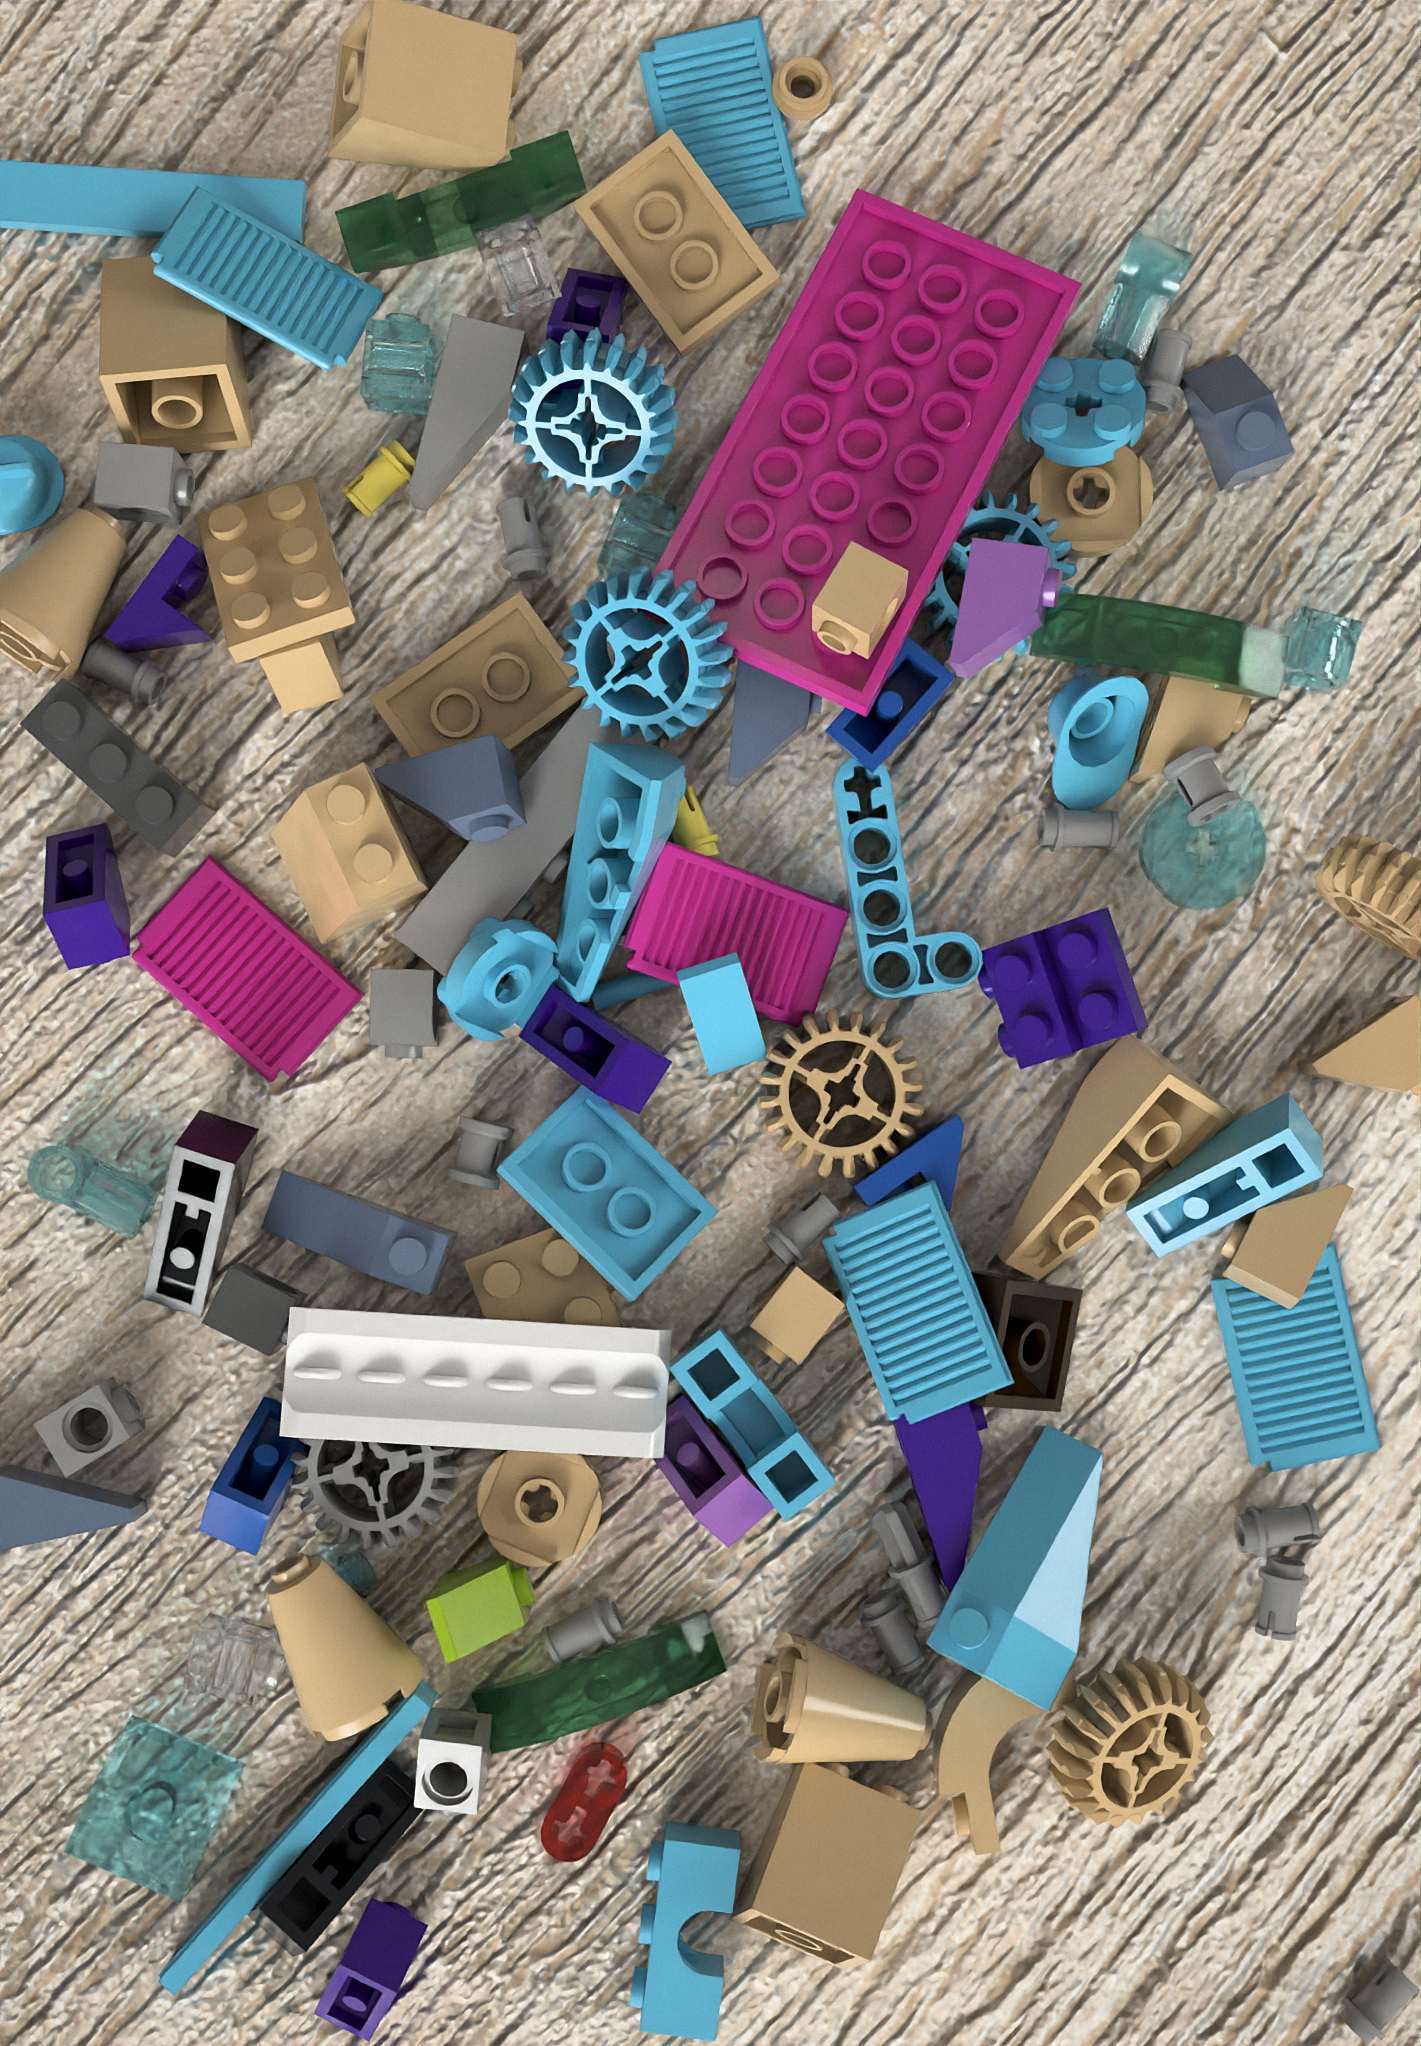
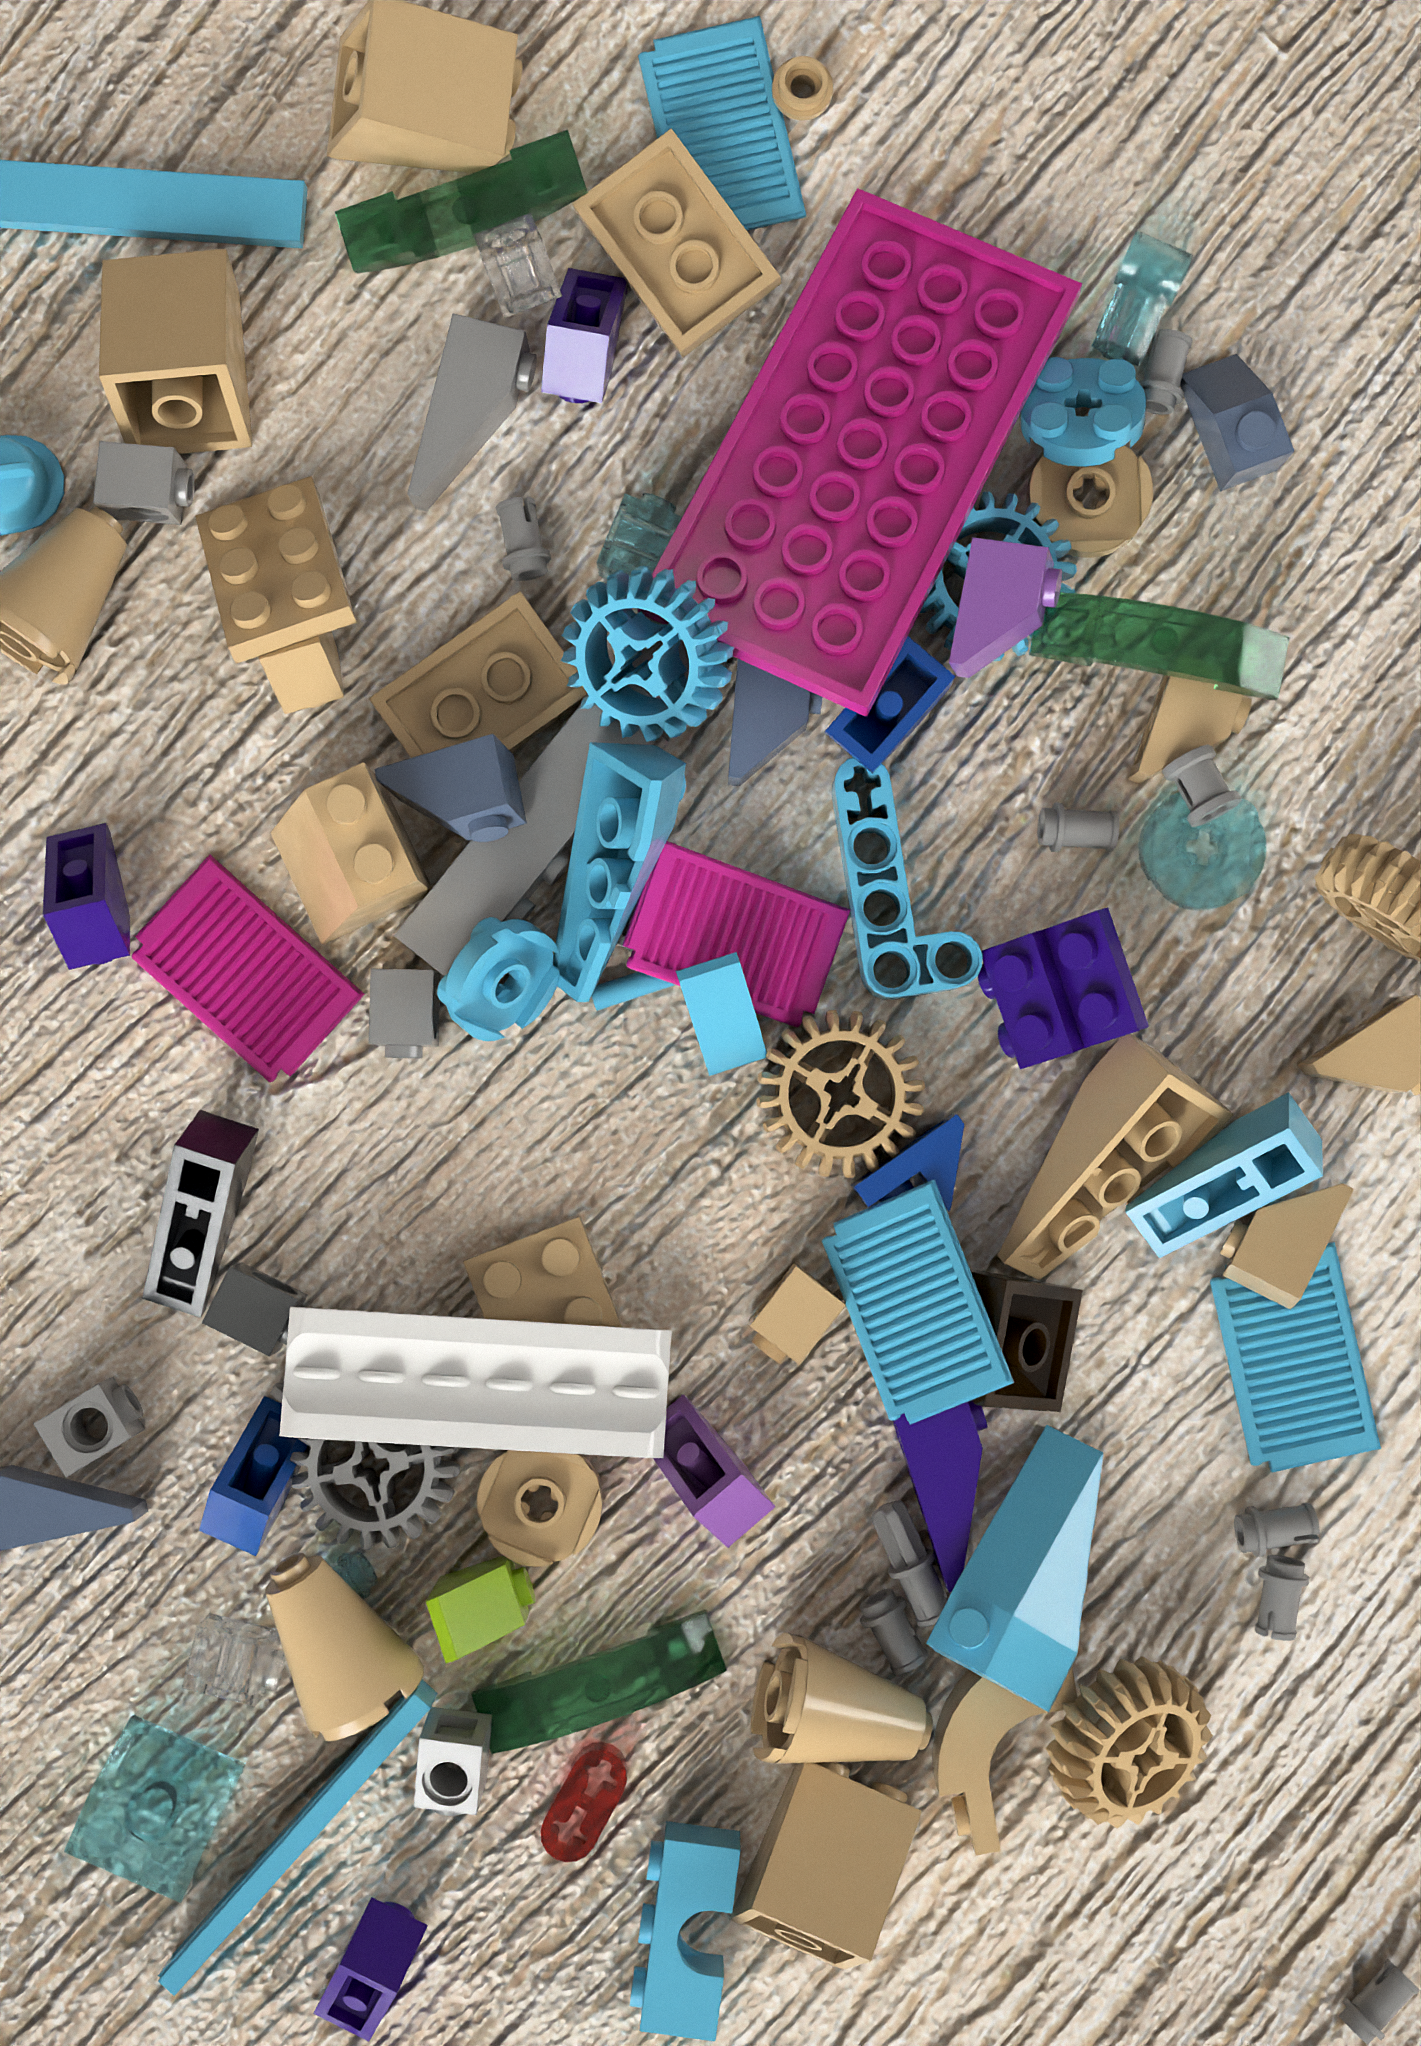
dark grey brick [20,677,216,858] -> none
clear light blue piece [27,1142,160,1240] -> none
light grey pin [82,639,167,705] -> none
dark purple slope [104,534,213,653] -> none
medium azure window [150,185,385,371] -> none
black slope [247,1758,424,1957] -> none
sand blue slope [261,1170,458,1296] -> none
light yellow pin [341,440,415,519] -> none
clear light blue brick [360,313,436,415] -> none
light grey bush [446,1116,515,1190] -> none
medium azure plate [496,1085,718,1303] -> none
medium azure gear [508,327,679,500] -> none
dark purple slope [519,984,672,1114] -> none
light grey pin [541,1596,626,1665] -> none
medium azure arch [669,1323,836,1522] -> none
light yellow pin [671,785,721,859] -> none
light grey pin [762,1187,843,1266] -> none
tan brick [812,541,909,659] -> none
medium azure piece [1047,667,1149,810] -> none
clear light blue brick [1269,606,1363,695] -> none

